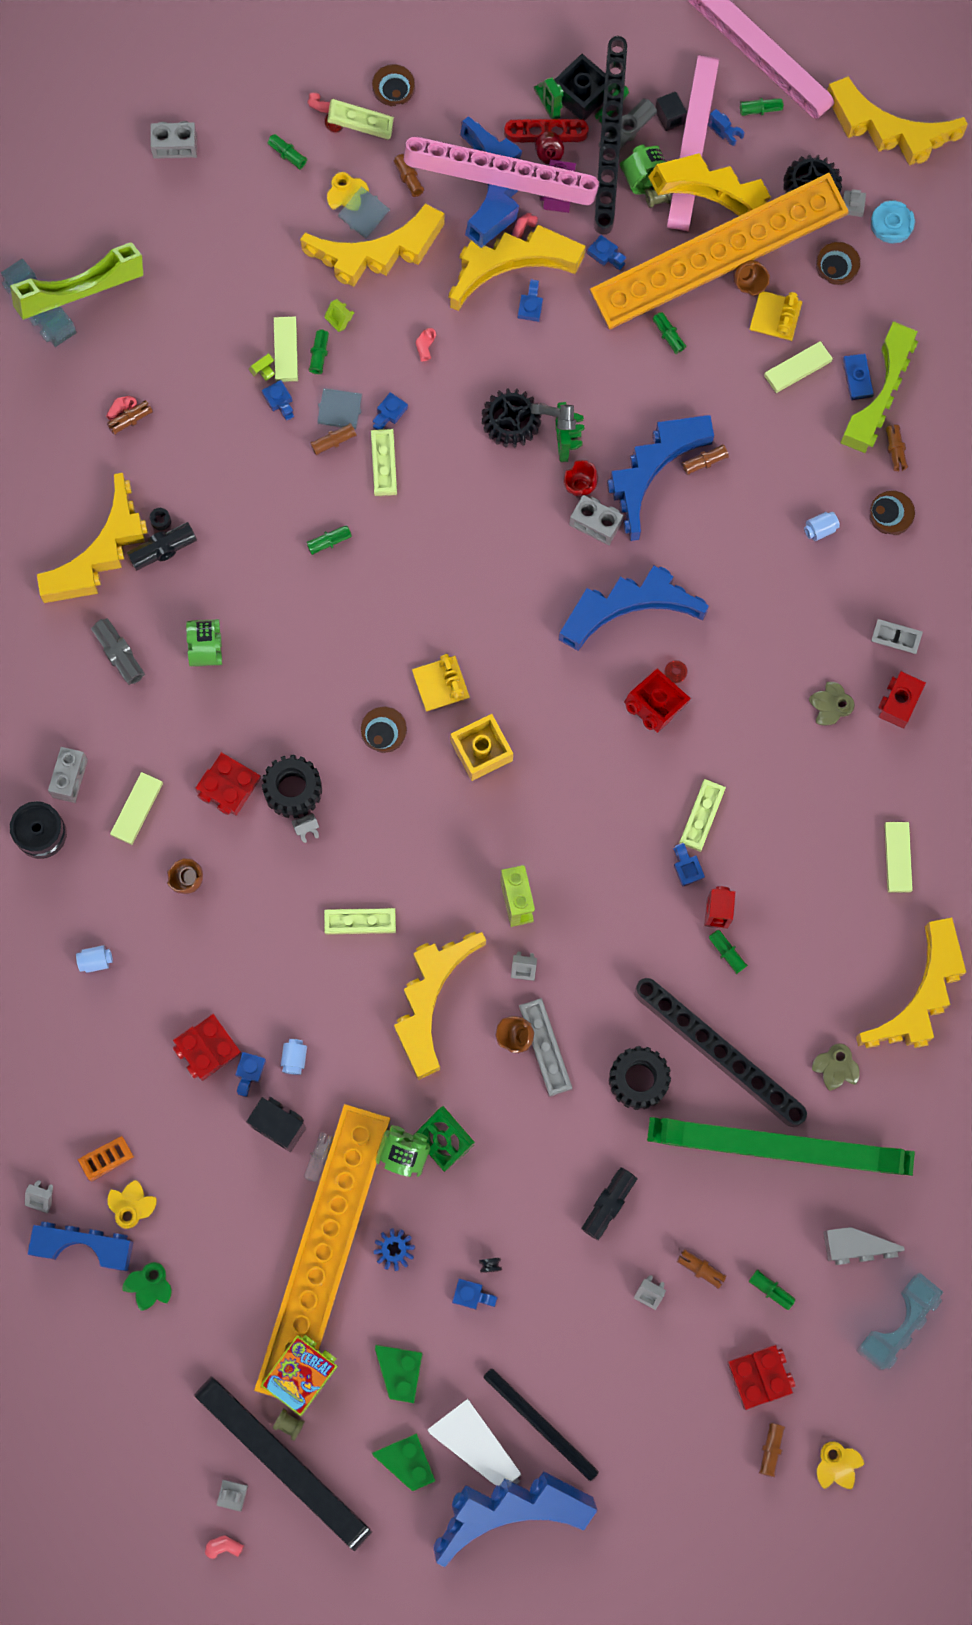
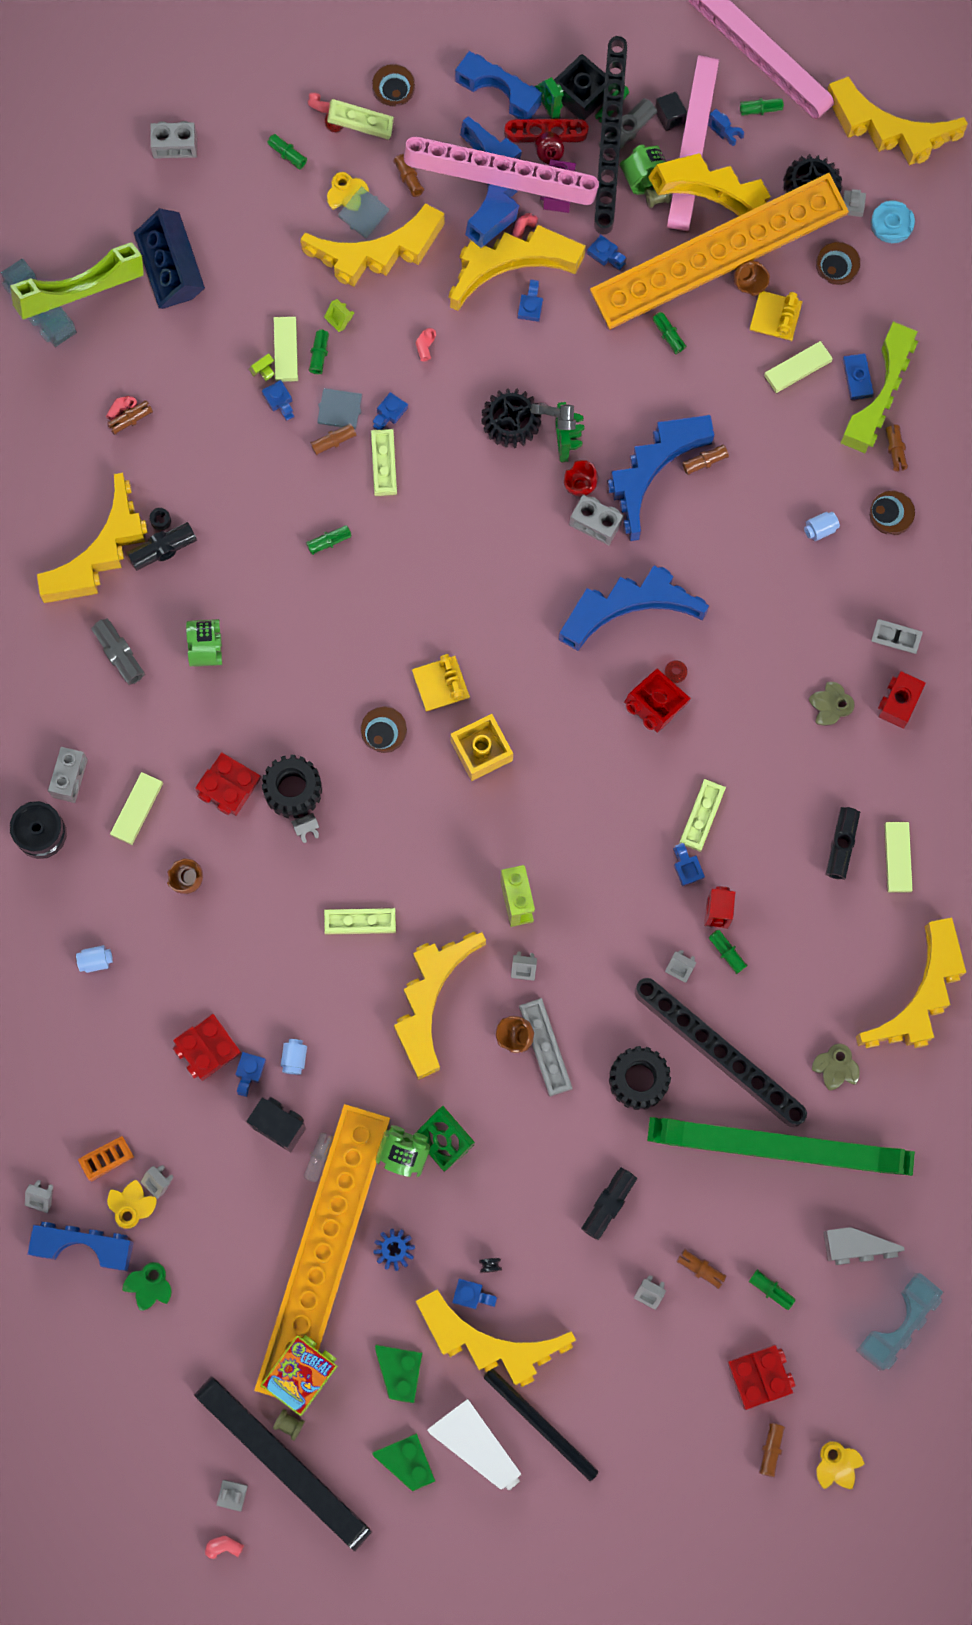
arch [433,1471,598,1567] -> none
none -> dark blue slope [134,208,205,309]
none -> light grey tile [141,1165,174,1199]
none -> yellow arch [416,1289,576,1387]
none -> blue arch [455,51,542,119]
none -> light grey tile [665,950,697,983]
none -> black piece [825,807,861,880]

